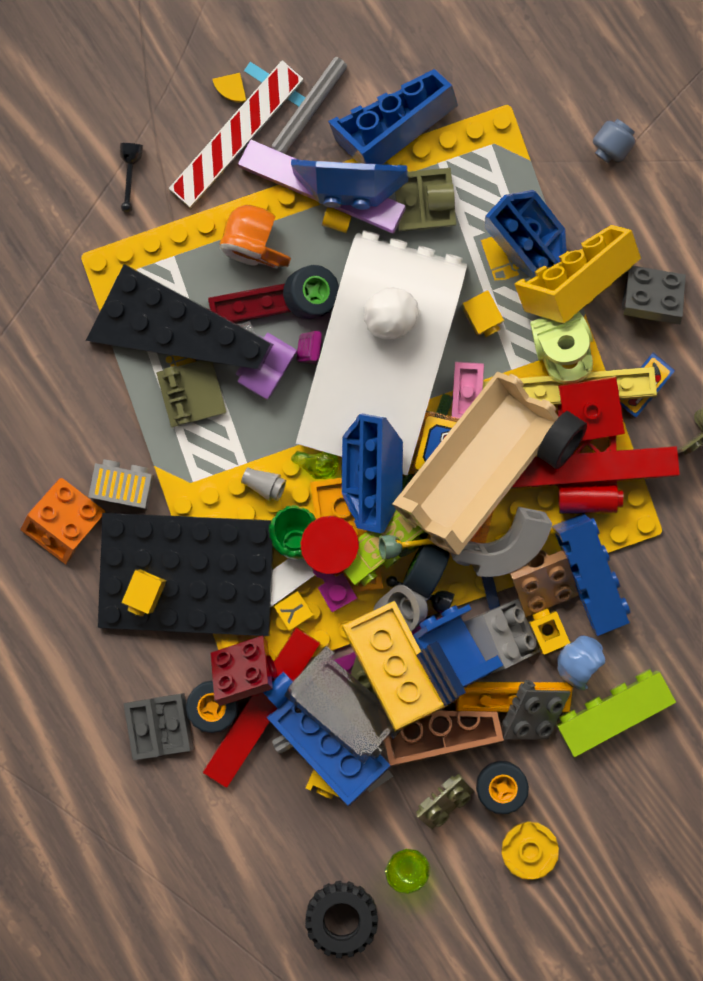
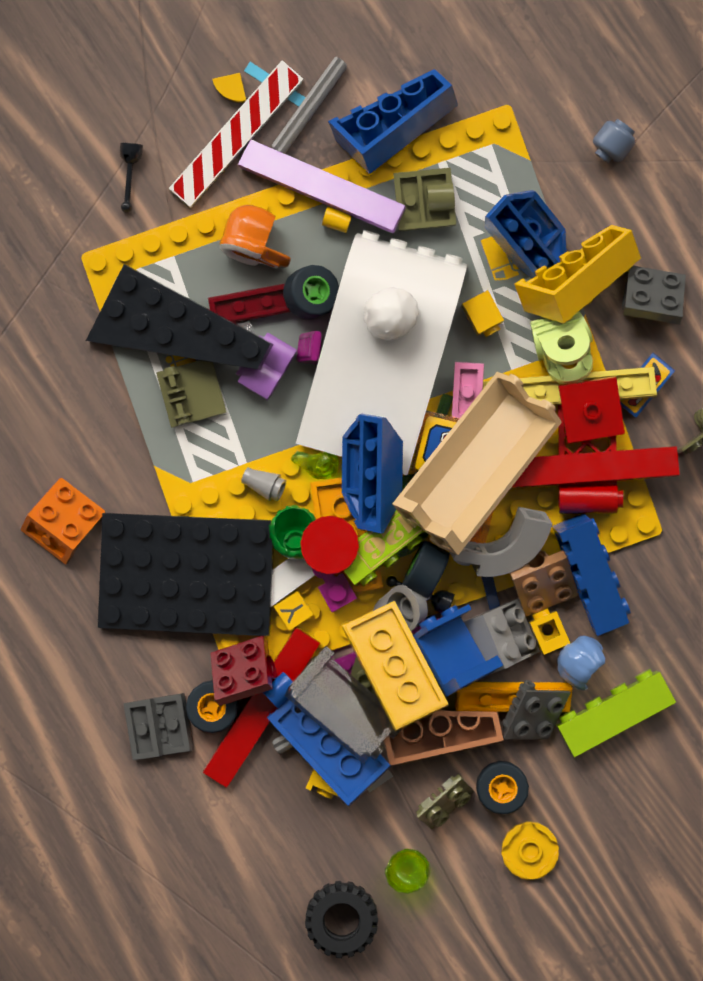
light grey brick [88,459,154,509] -> none
yellow brick [122,569,166,616] -> none
blue wedge [291,159,409,210] -> none
sand green hinge [379,535,434,559] -> none
dark blue tile [416,641,466,706] -> none
black tyre [537,411,587,469] -> none

